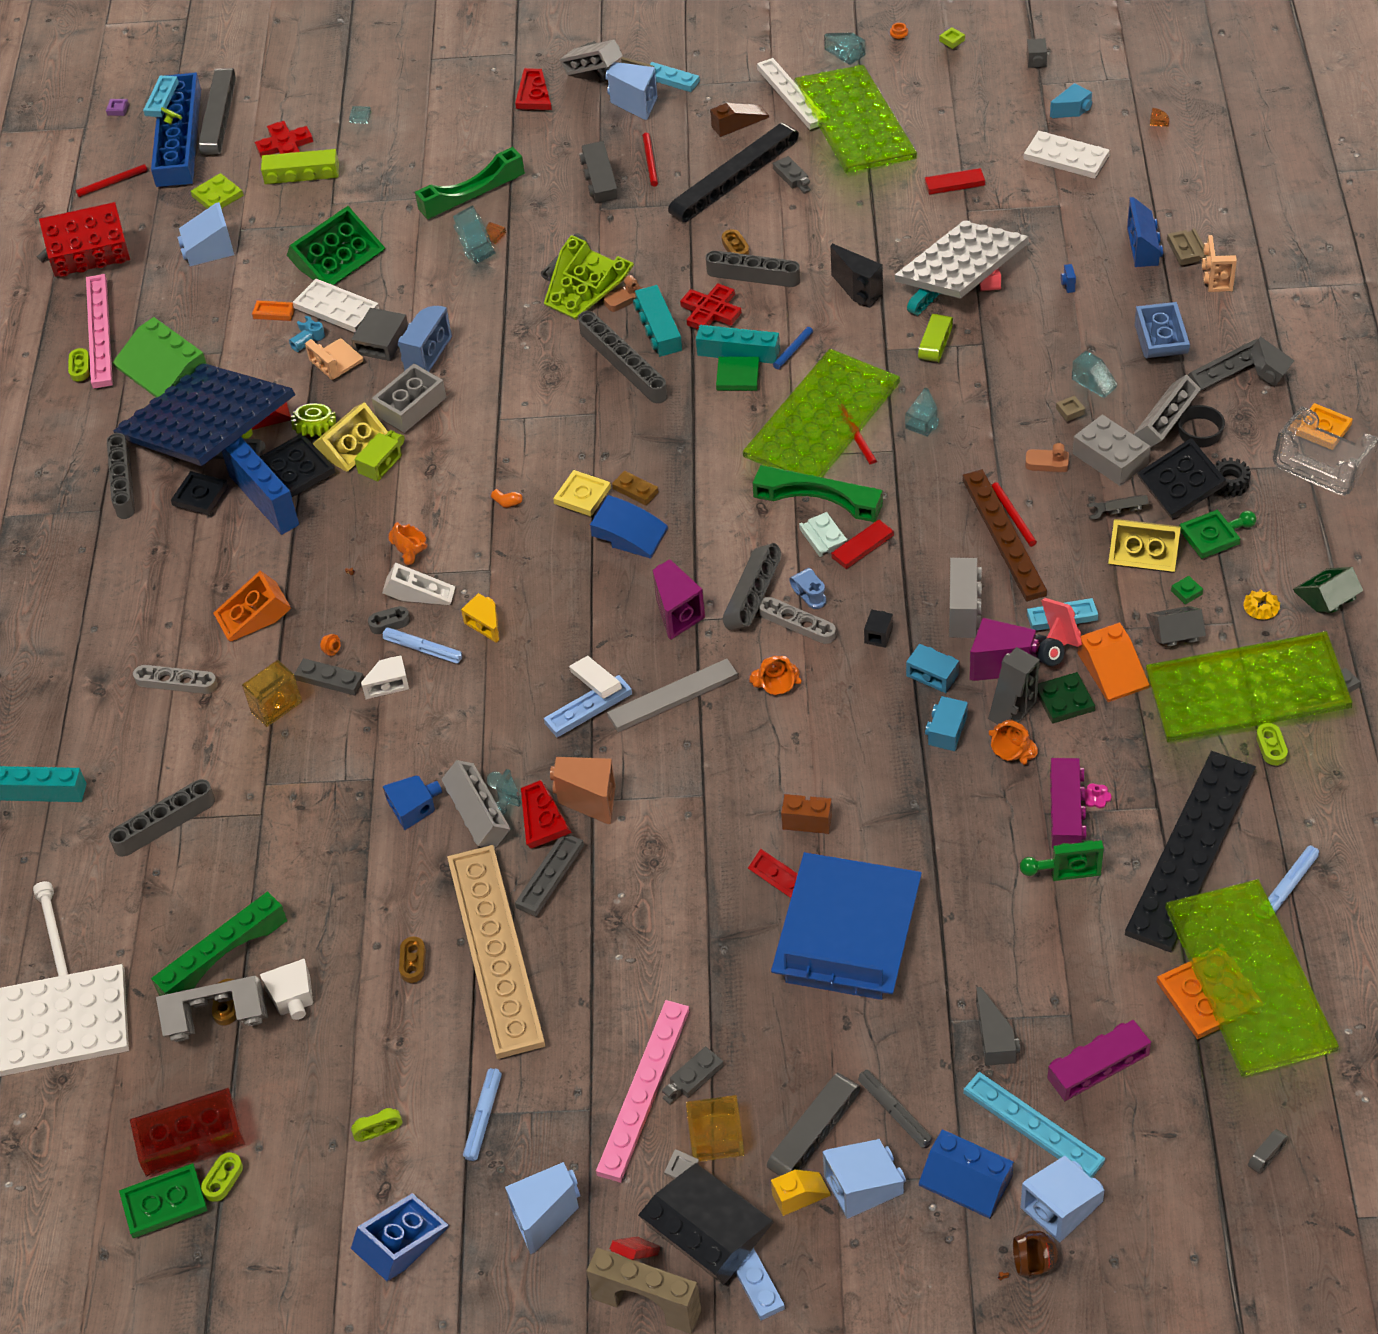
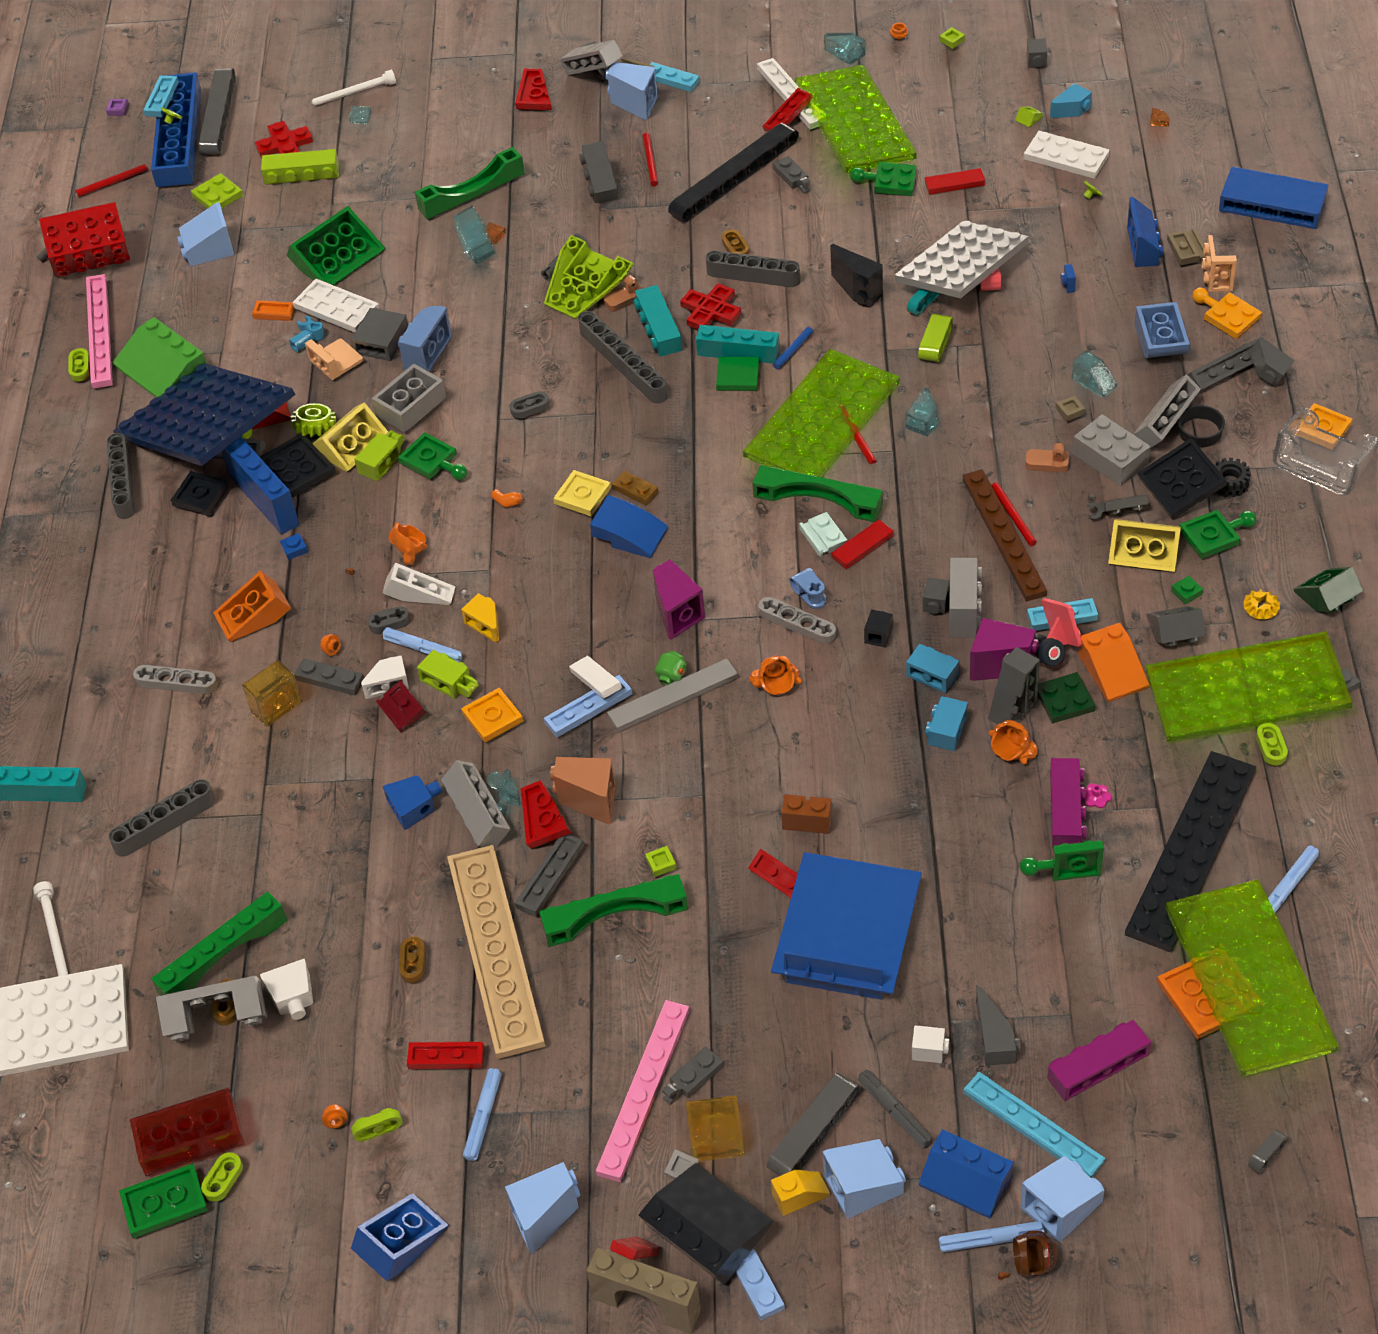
reddish brown slope [710,103,769,137] -> none
dark grey beam [723,543,781,630] -> none
none -> blue plate [280,533,308,560]
none -> white piece [312,69,396,106]
none -> orange plate [322,1105,348,1128]
none -> dark red plate [376,680,427,733]
none -> green plate [398,432,467,481]
none -> red plate [407,1042,484,1069]
none -> lime brick [417,649,479,699]
none -> light orange plate [461,687,524,743]
none -> dark grey plate [509,391,550,418]
none -> green arch [539,874,688,947]
none -> lime plate [645,846,676,877]
none -> bright green head [654,651,687,685]
none -> red tile [762,88,813,132]
none -> green plate [850,162,917,196]
none -> white brick [912,1025,949,1063]
none -> dark grey brick [923,577,950,615]
none -> light blue axle [939,1221,1044,1252]
none -> lime slope [1015,106,1044,127]
none -> lime plant [1083,181,1103,199]
none -> light orange plate [1192,287,1262,339]
none -> blue brick [1219,166,1329,229]

